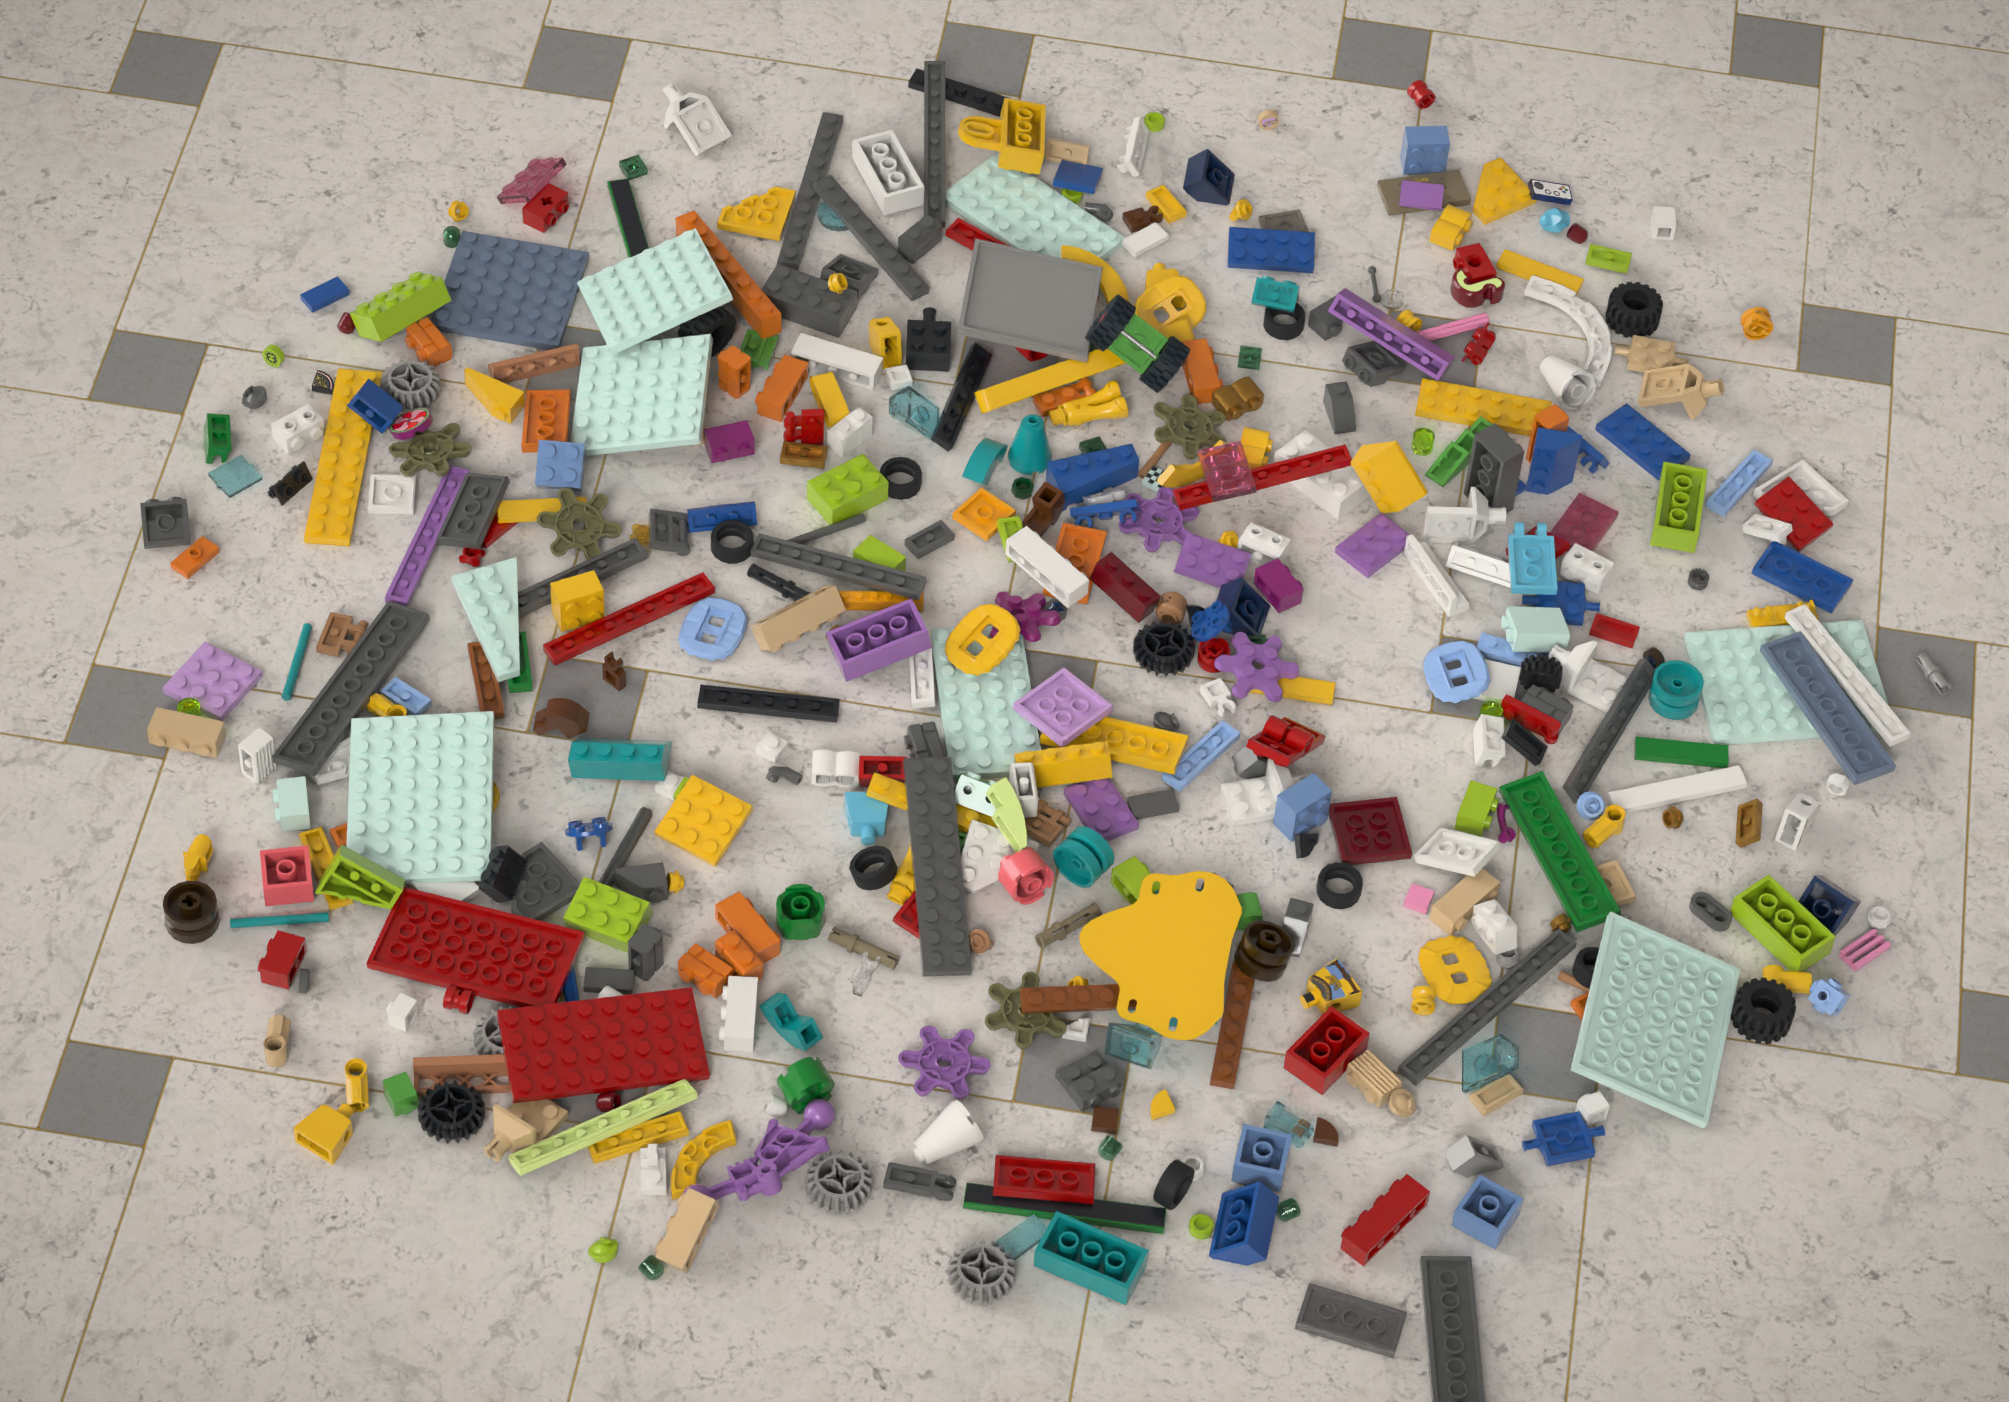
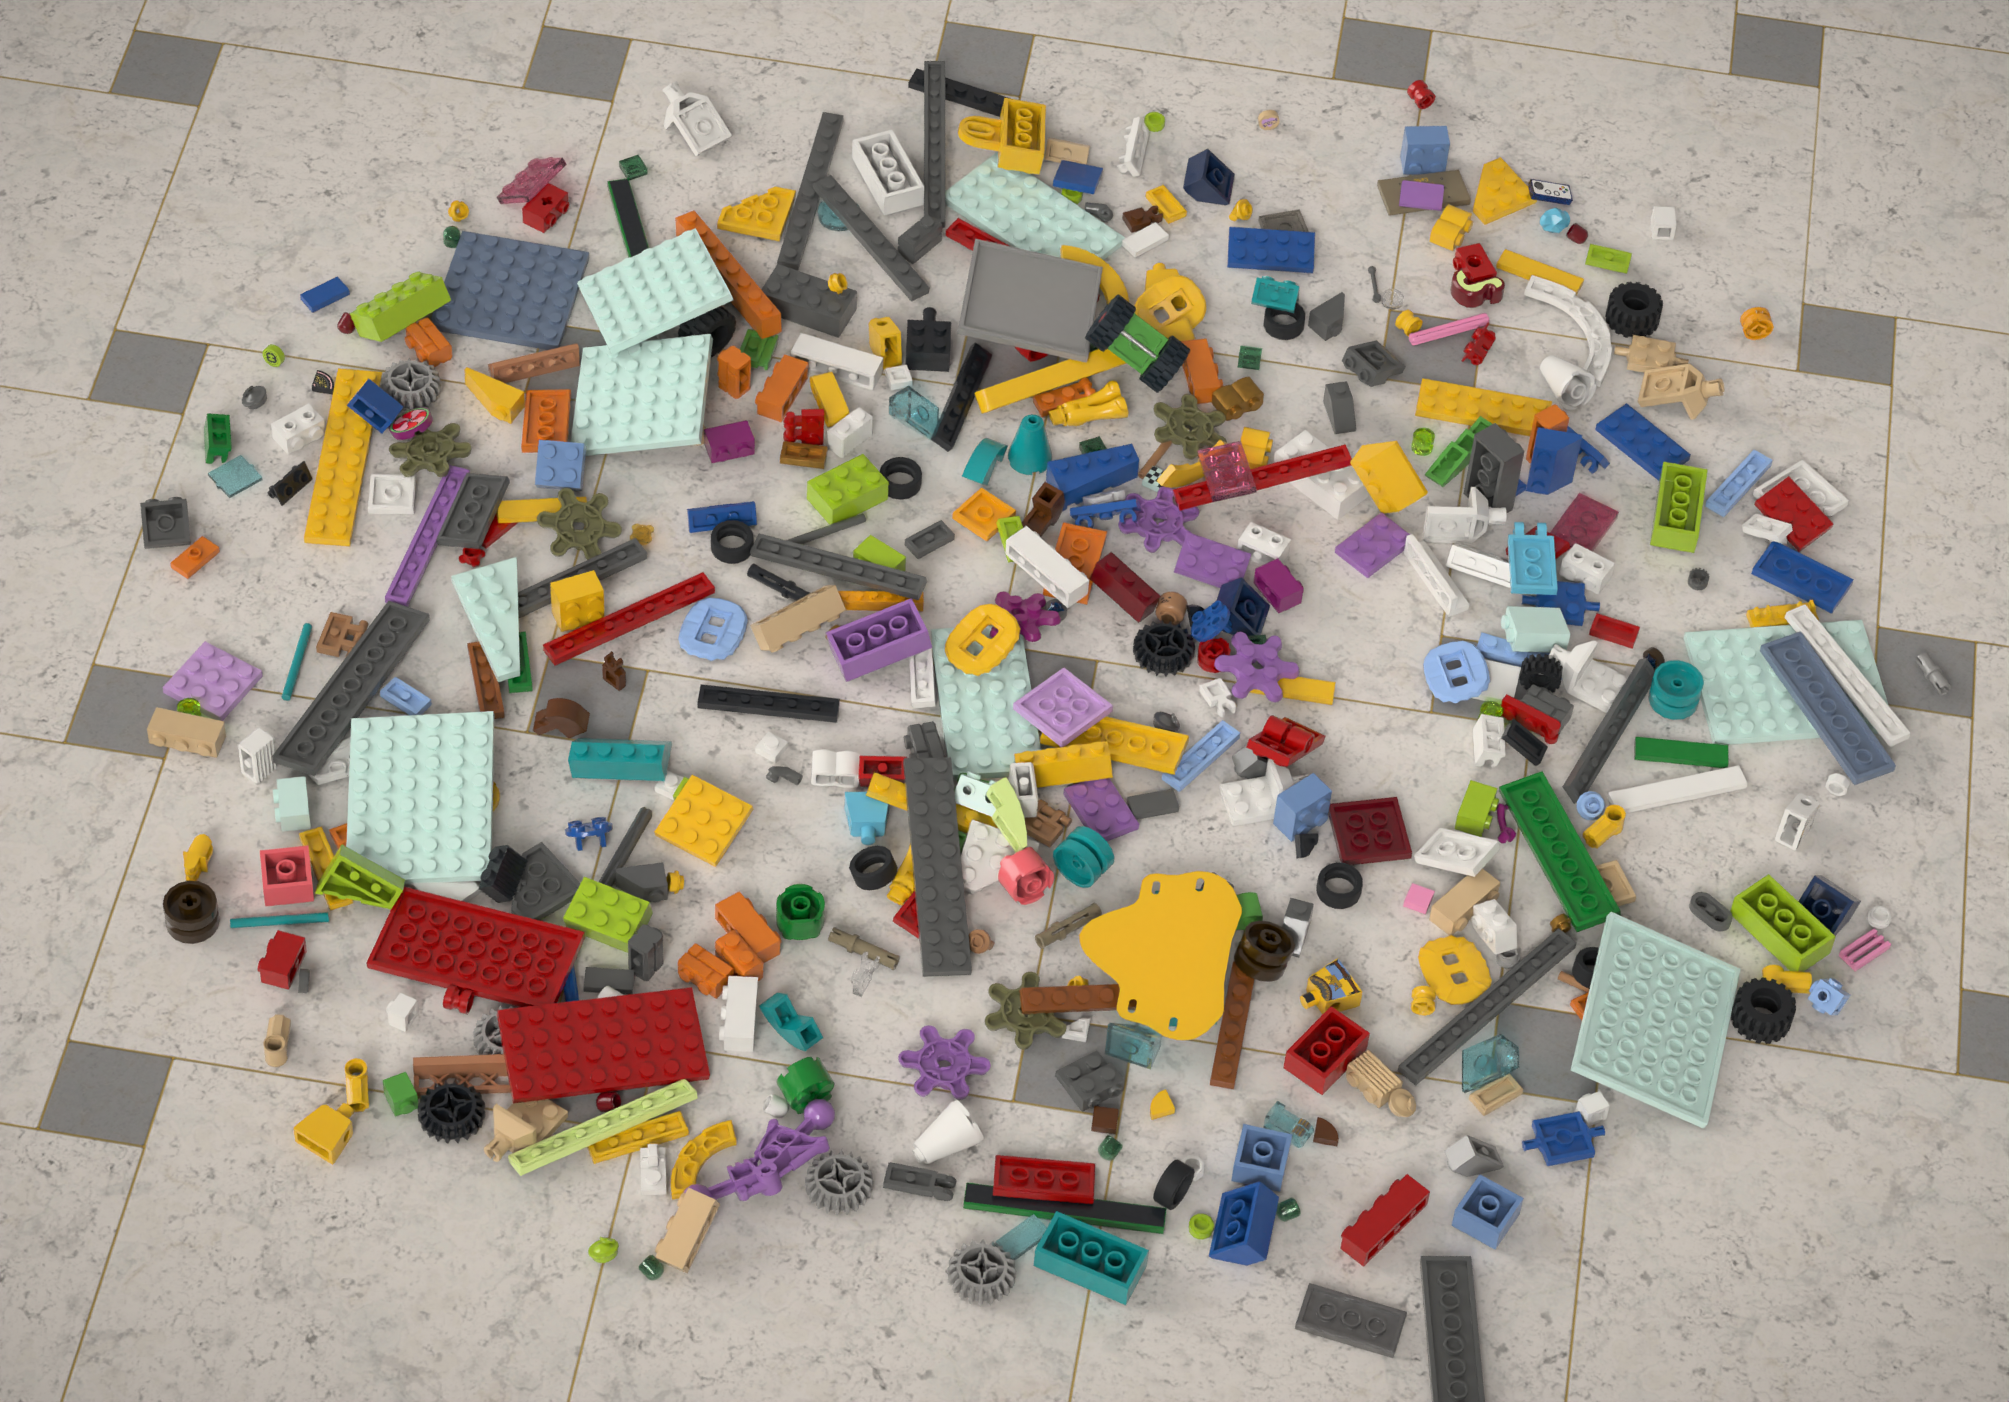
yellow piece [366,693,407,717] -> none
dark grey plate [649,509,690,556] -> none
dark grey plate [820,254,879,299] -> none
dark green tile [1011,477,1034,500] -> none
lime brick [1110,856,1160,905] -> none
yellow plate [1217,530,1239,549] -> none
medium lavender brick [1328,288,1455,381] -> none
pearl gold plate [1662,806,1684,829] -> none
pearl gold plate [1735,799,1763,848] -> none

